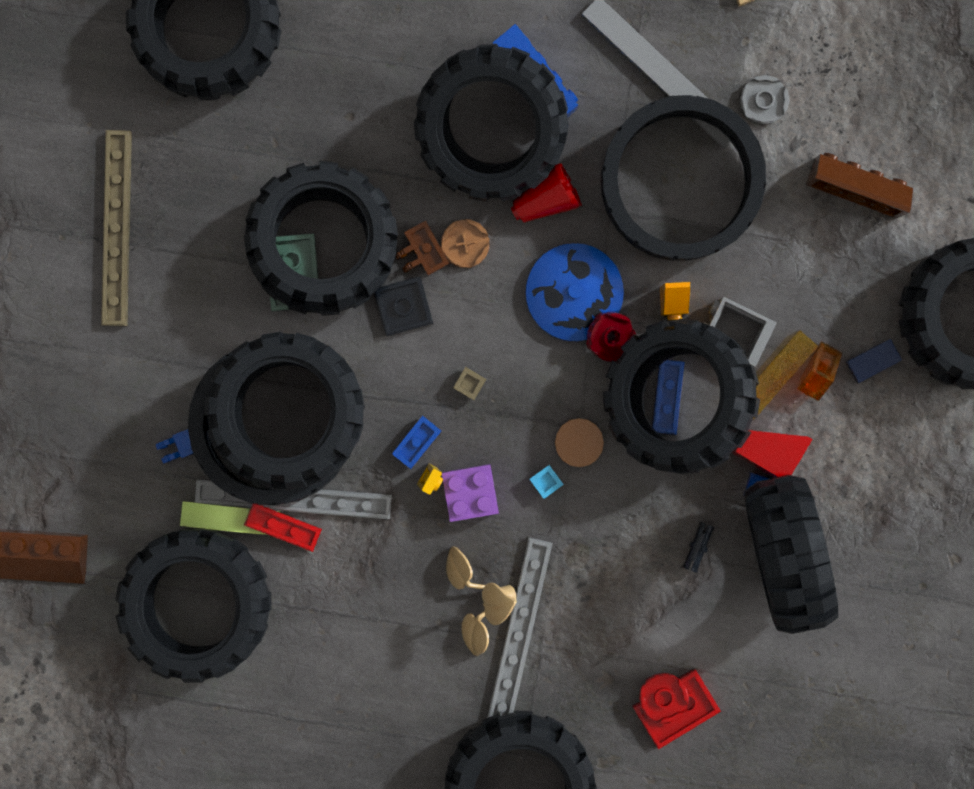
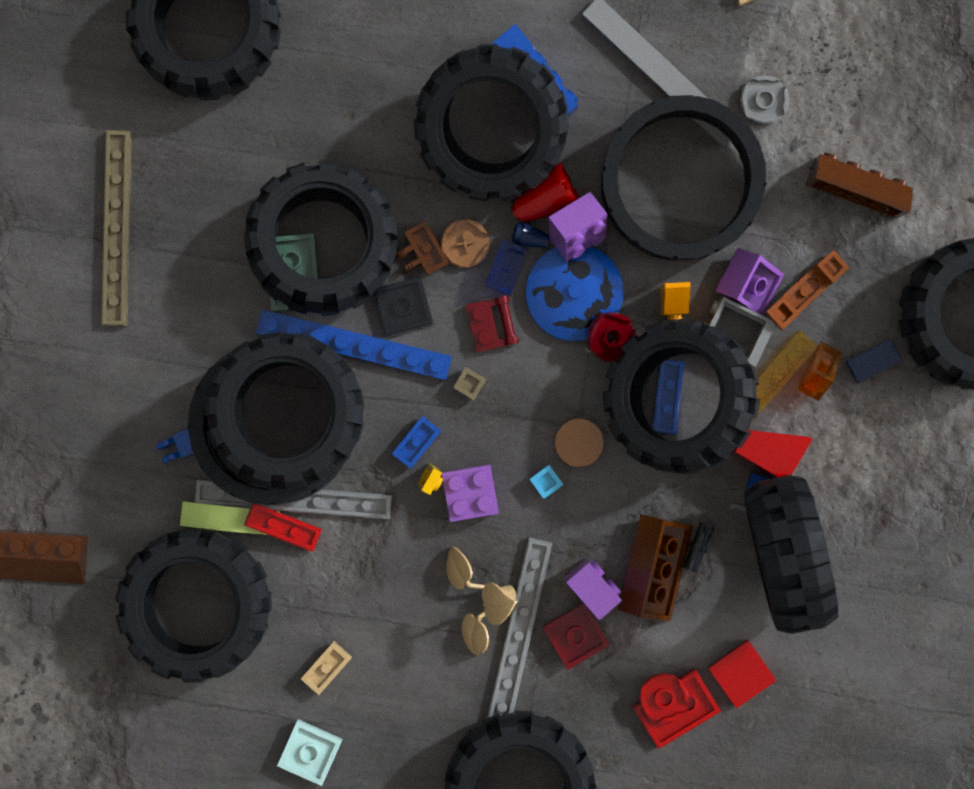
none -> blue plate [256,310,452,380]
none -> light aqua plate [277,719,343,786]
none -> tan plate [301,641,352,695]
none -> dark red plate [466,295,519,353]
none -> clear blue hinge [486,239,527,296]
none -> dark blue cone [512,222,549,248]
none -> dark red plate [542,602,610,670]
none -> medium lavender brick [549,192,607,261]
none -> medium lavender brick [564,558,622,620]
none -> reddish brown slope [618,514,693,621]
none -> red tile [708,639,777,709]
none -> medium lavender slope [716,248,785,315]
none -> dark orange slope [765,250,849,331]

